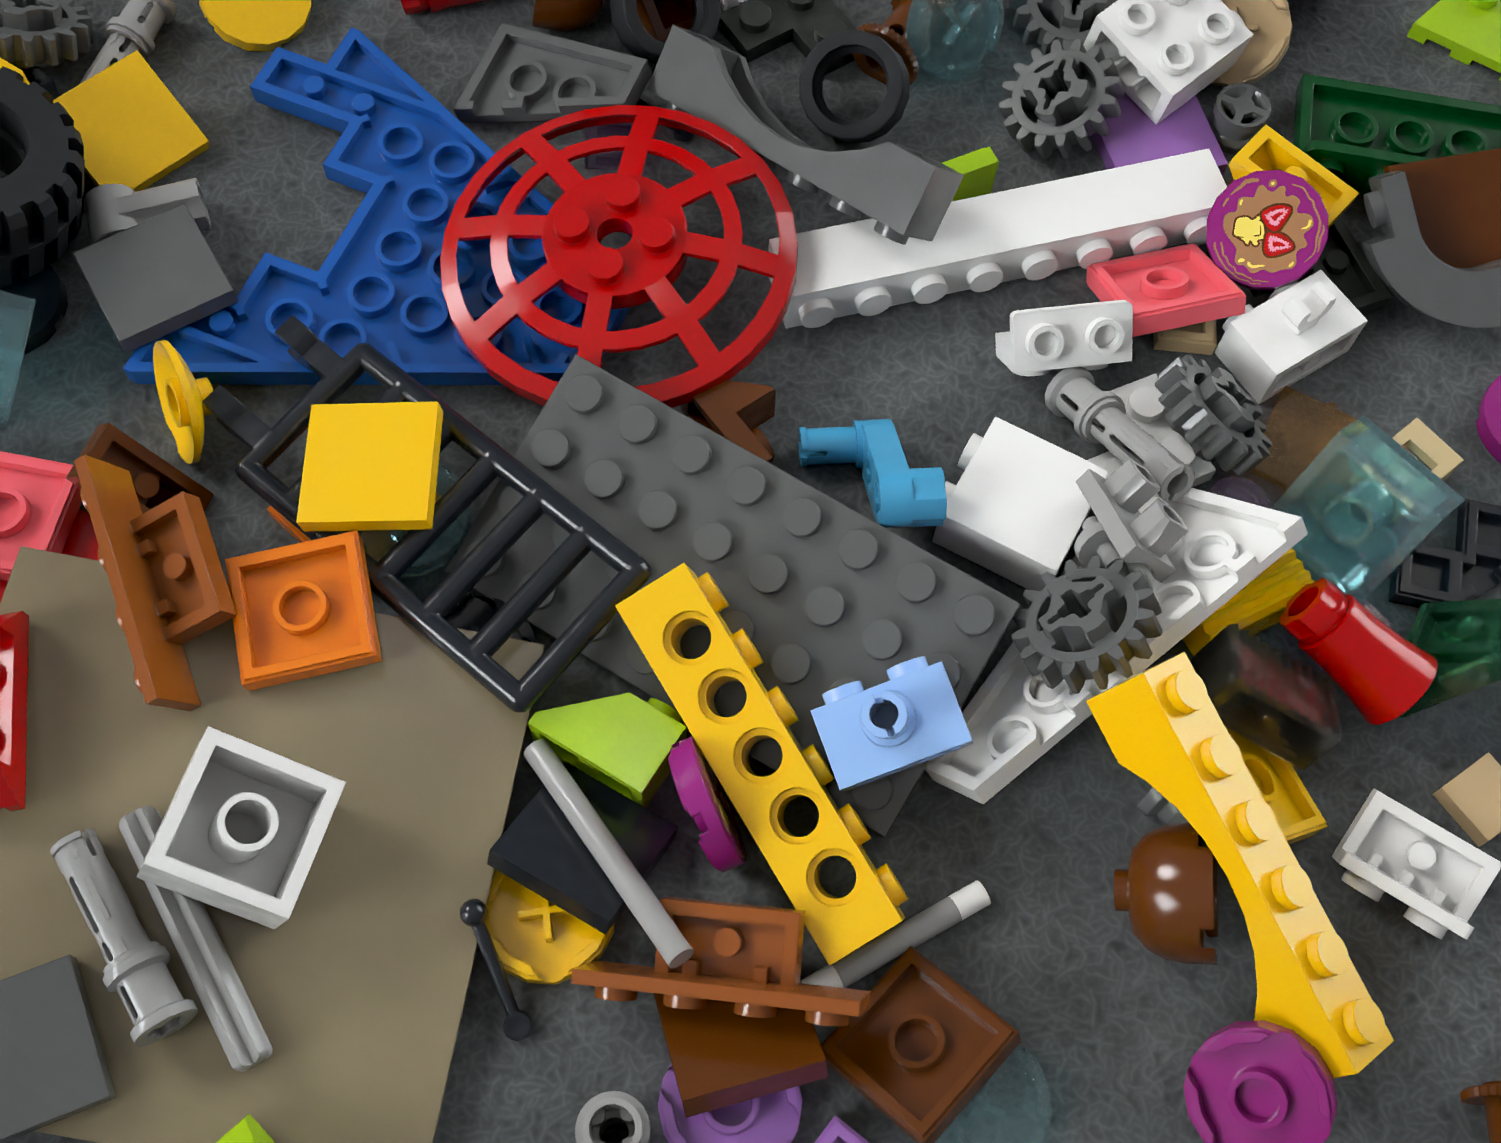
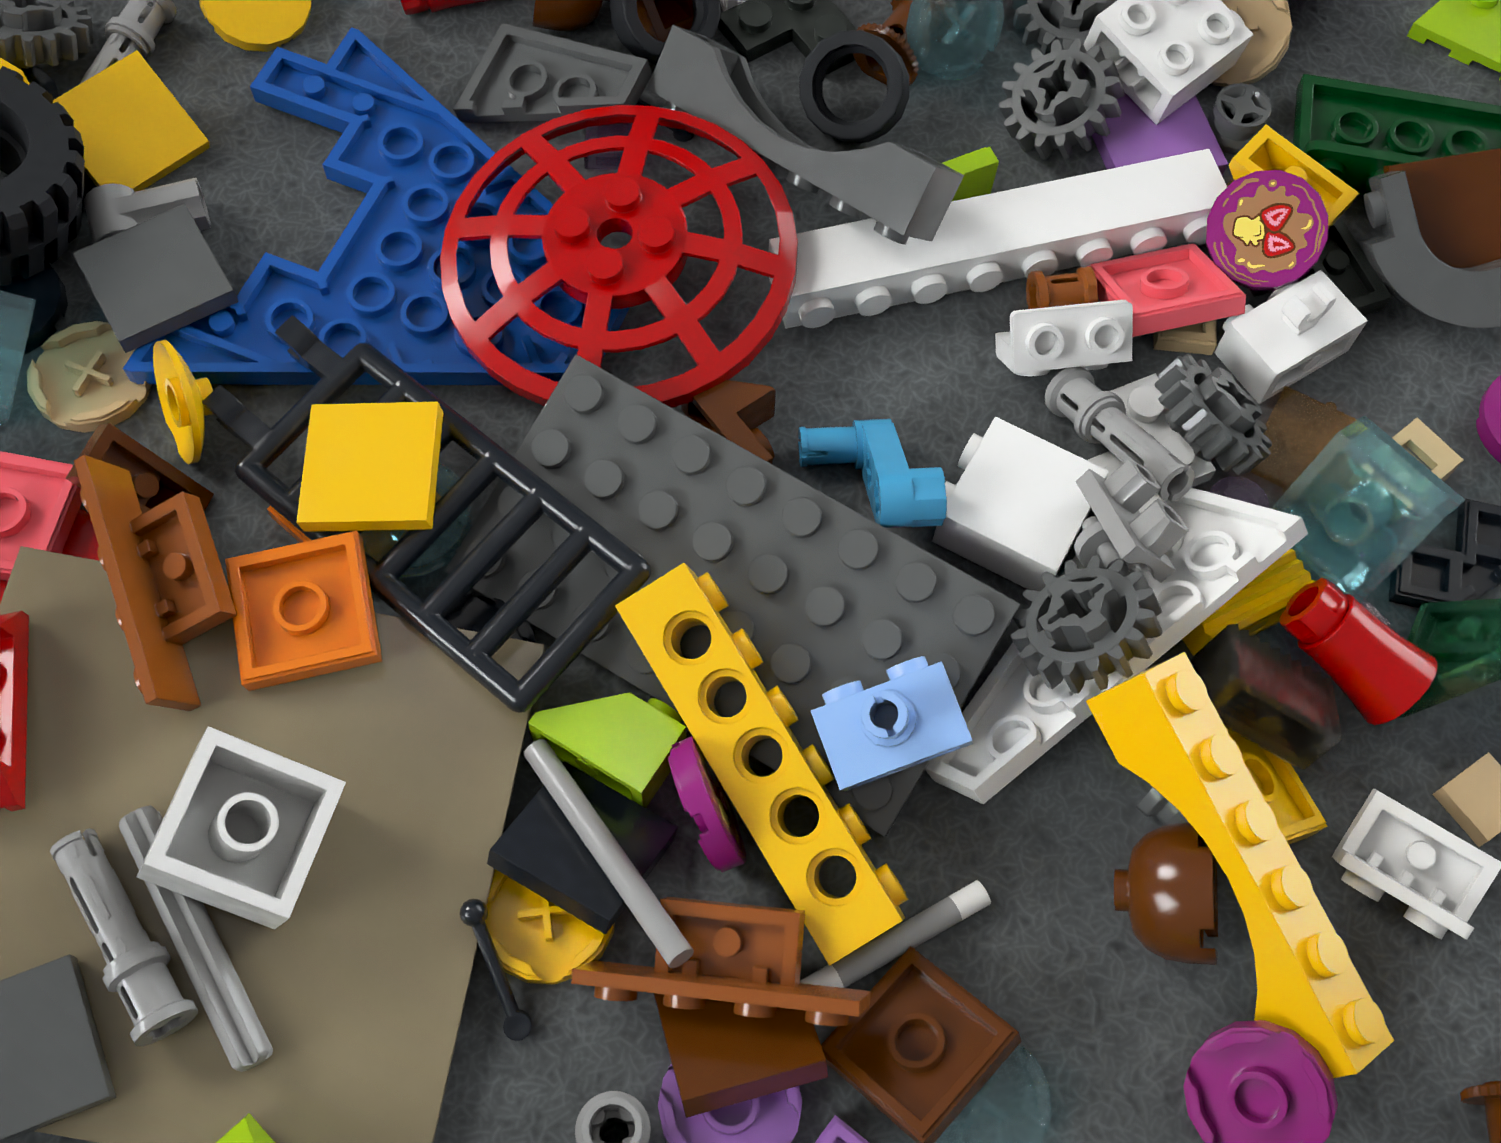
none -> tan tile [27,321,152,433]
none -> dark orange bush [1026,267,1098,309]

